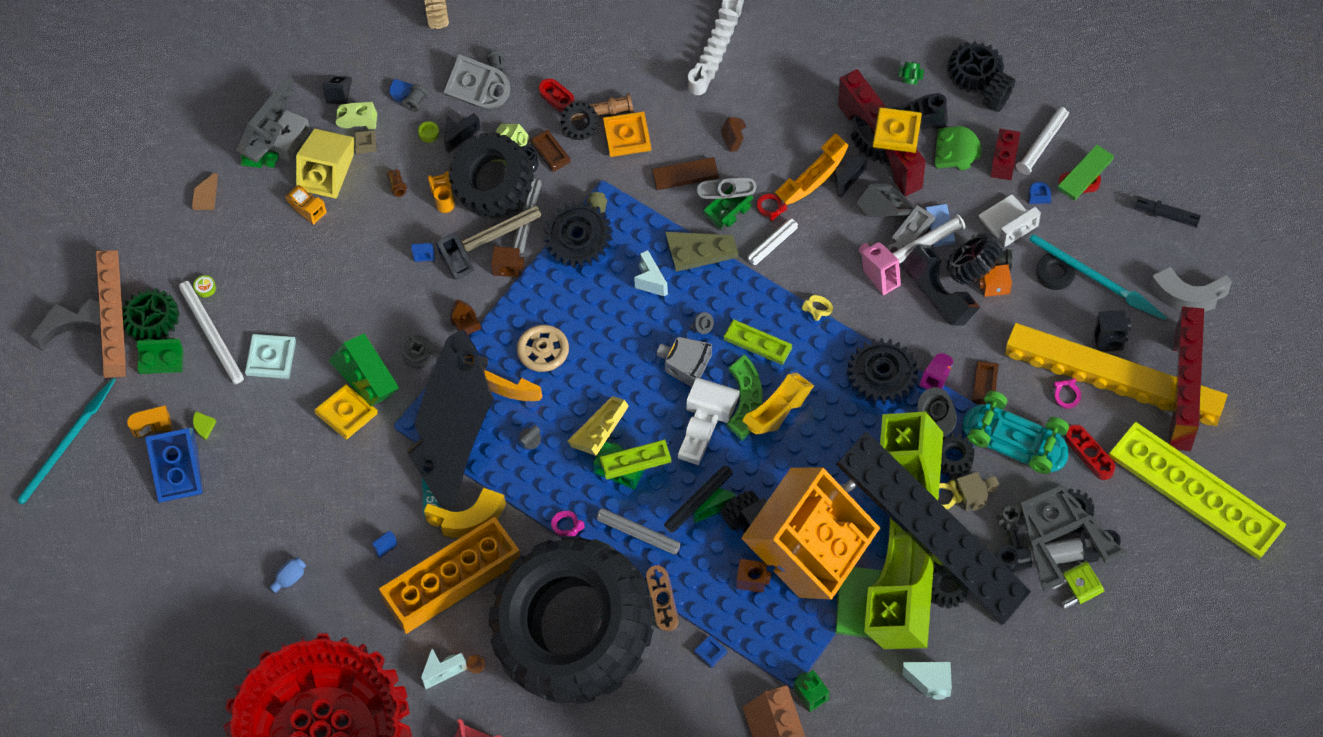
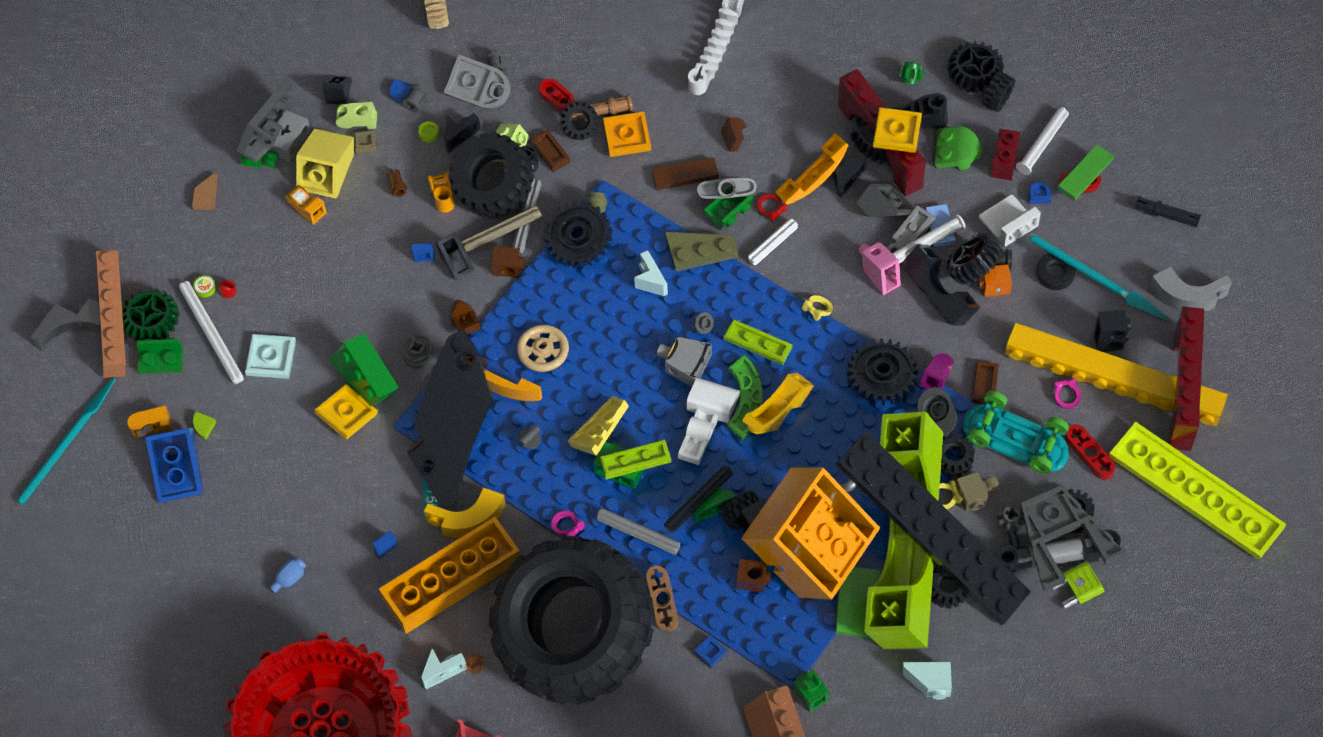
none -> red hinge [219,280,237,299]

